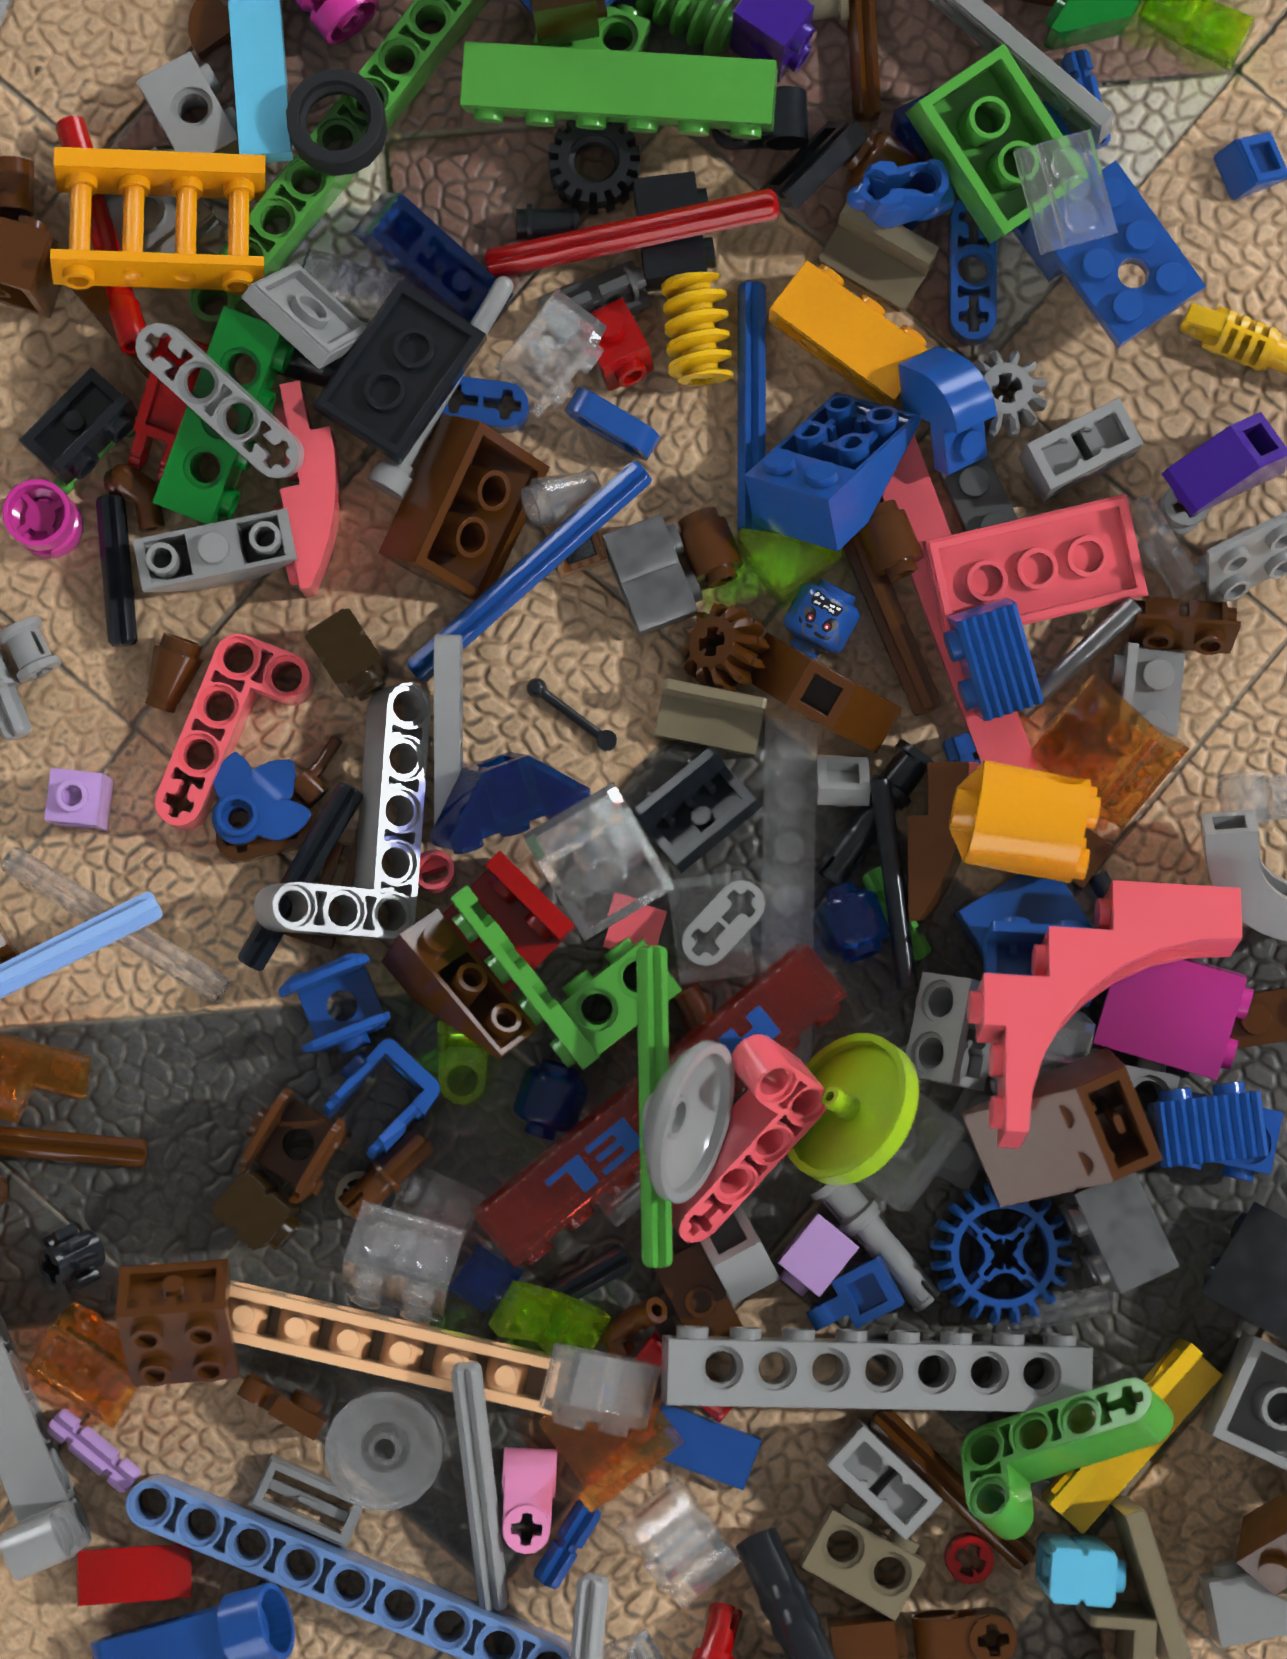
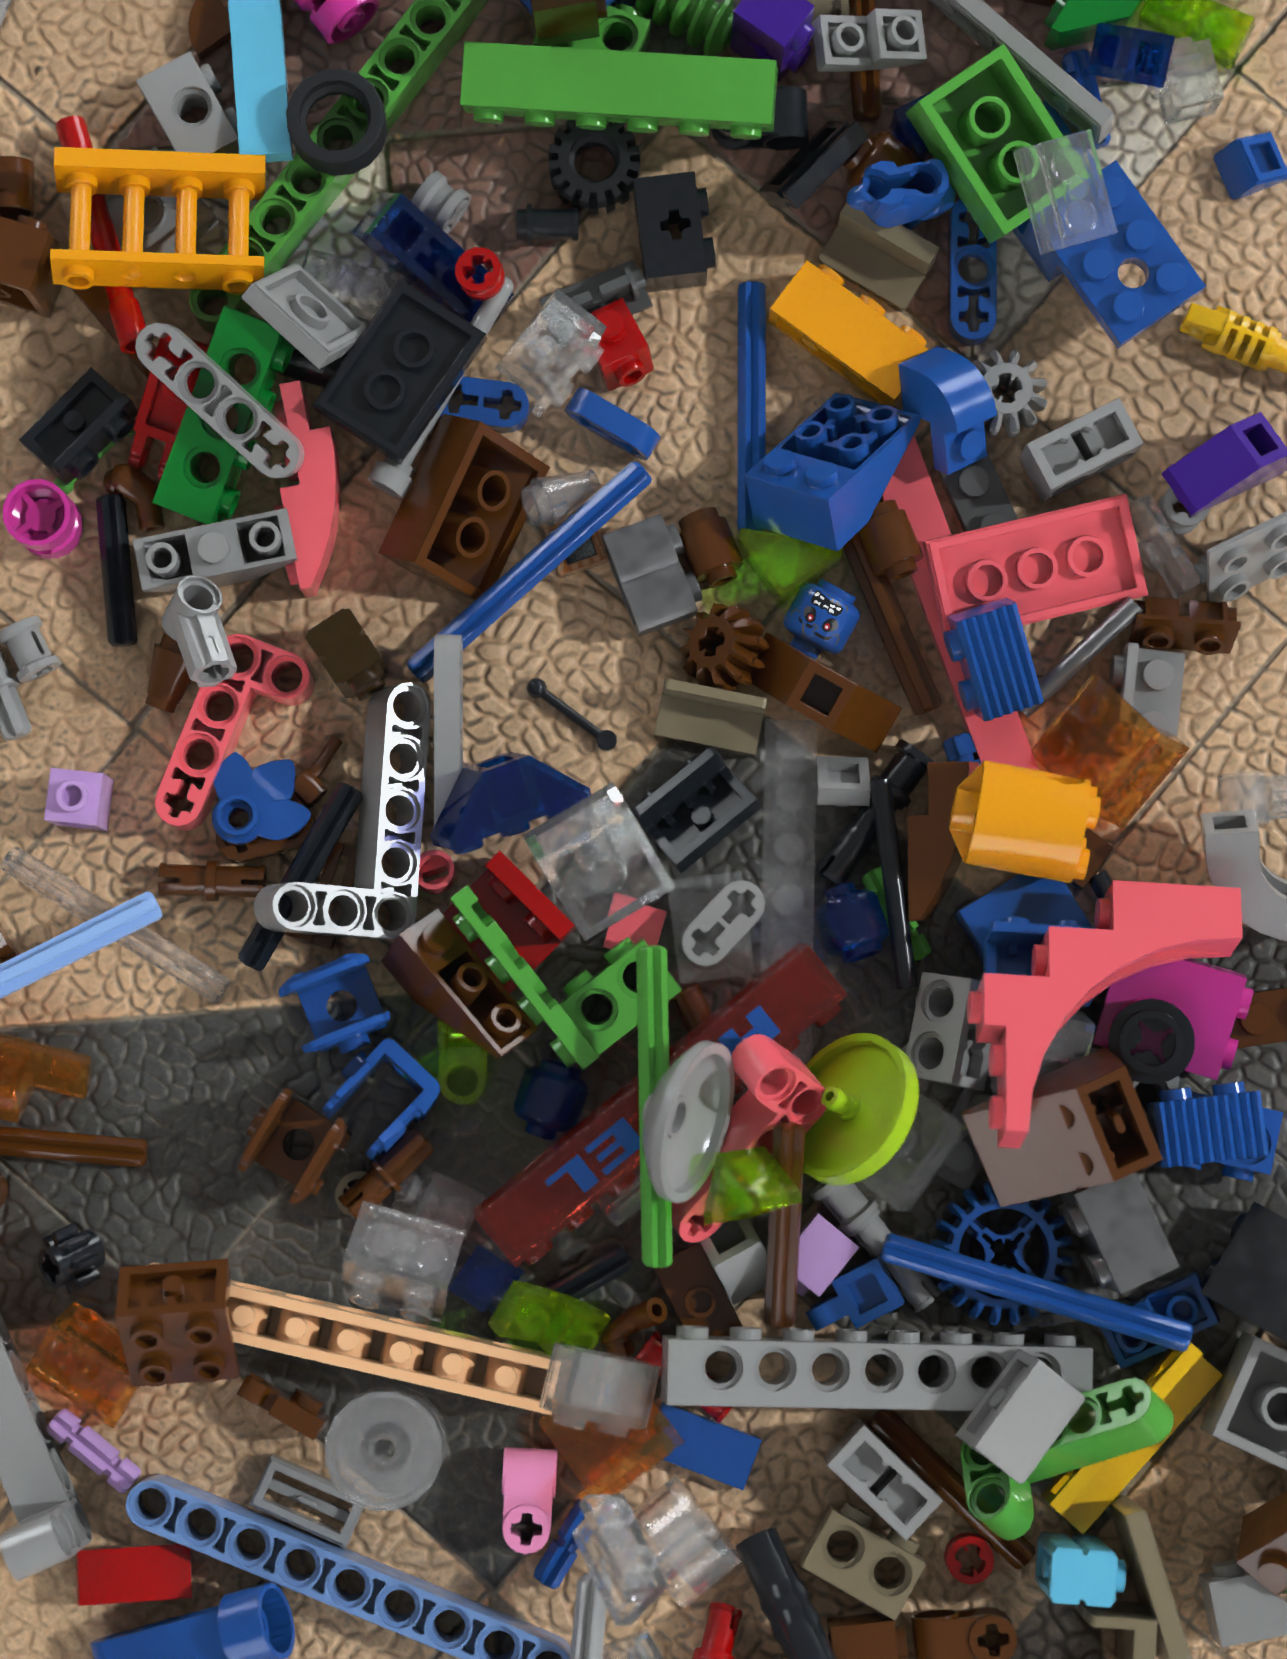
dark brown brick [211,1169,303,1251] -> none
light grey axle [451,1361,509,1611] -> none
red axle [485,188,780,278] -> none
yellow piece [661,272,733,386] -> none
none -> reddish brown pin [158,860,267,901]
none -> light grey piece [162,575,237,687]
none -> light grey wheel [408,170,471,237]
none -> red bush [455,247,505,300]
none -> clear bracket [572,1494,669,1626]
none -> clear neon green slope [703,1146,802,1225]
none -> reddish brown axle [764,1121,805,1329]
none -> light grey slope [812,8,927,72]
none -> blue axle [881,1233,1193,1352]
none -> light grey panel [955,1349,1085,1484]
none -> clear blue brick [1087,23,1175,88]
none -> blue slope [1100,1271,1220,1369]
none -> black gear [1108,998,1195,1084]
none -> clear brick [1147,37,1224,125]

